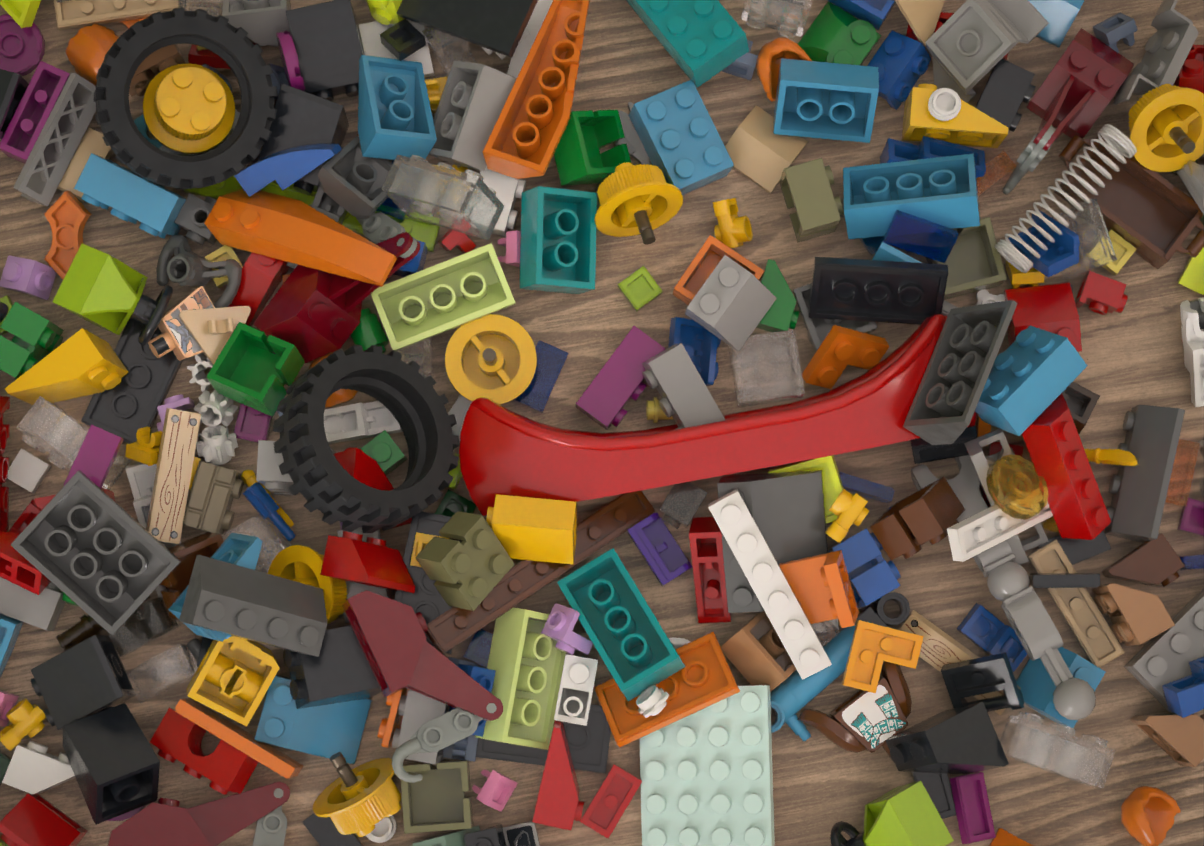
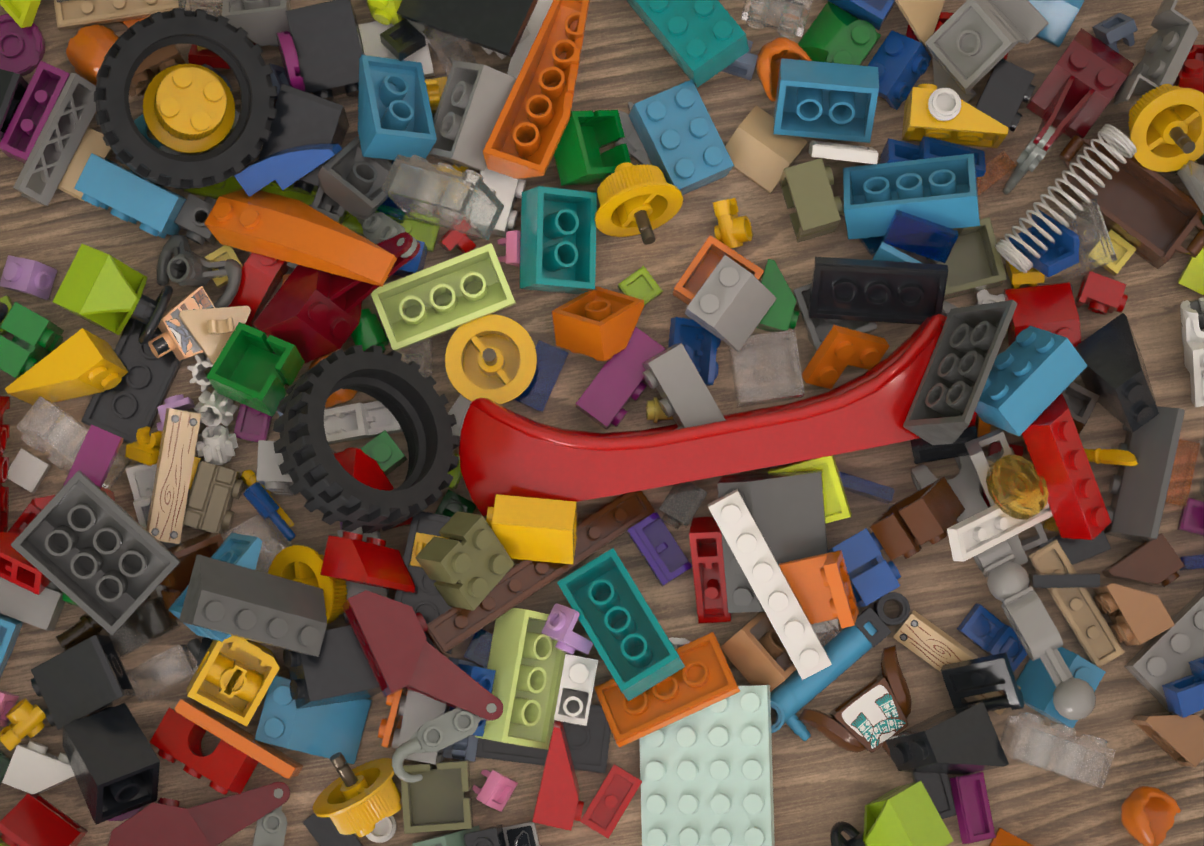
orange tile [44,191,92,280] -> none
white plate [636,685,669,718] -> none
yellow plate [825,489,870,543] -> none
light orange plate [842,620,924,693] -> none
none -> orange slope [552,286,644,361]
none -> white tile [808,140,878,164]
none -> black slope [1074,313,1159,432]

